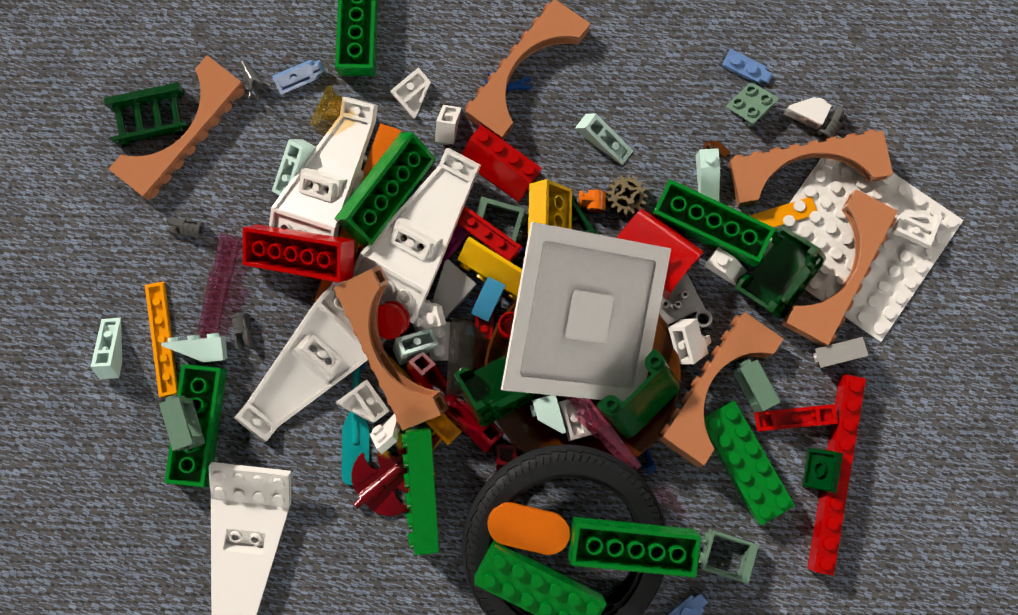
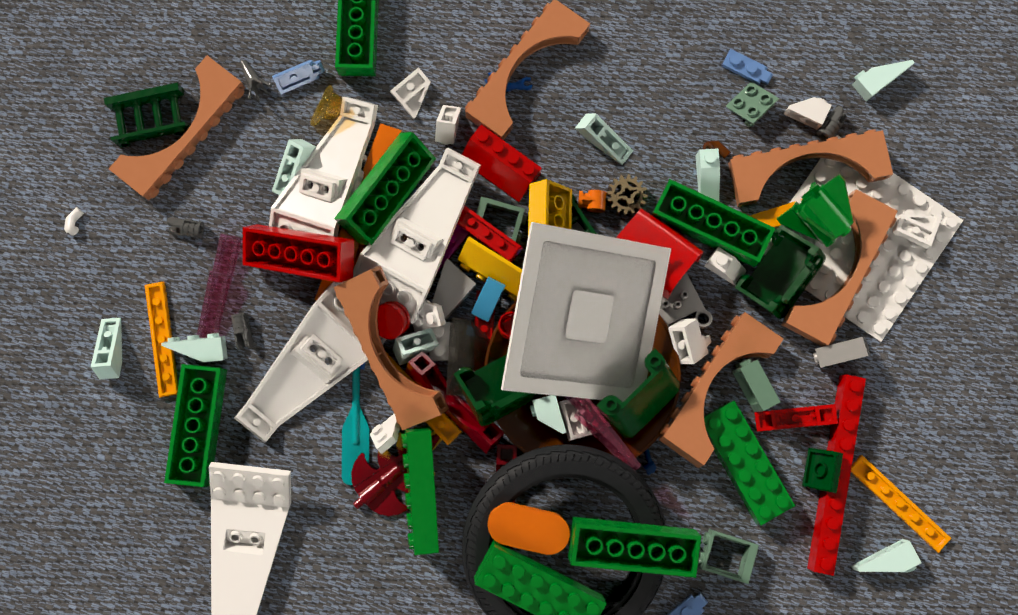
sand green window [159,395,206,451] -> none
white wing [336,380,389,423] -> none
none -> white arm [64,207,84,236]
none -> green brick [777,174,854,247]
none -> light orange tile [851,455,951,553]
none -> light aqua slope [851,539,922,573]
none -> light aqua slope [852,60,915,101]

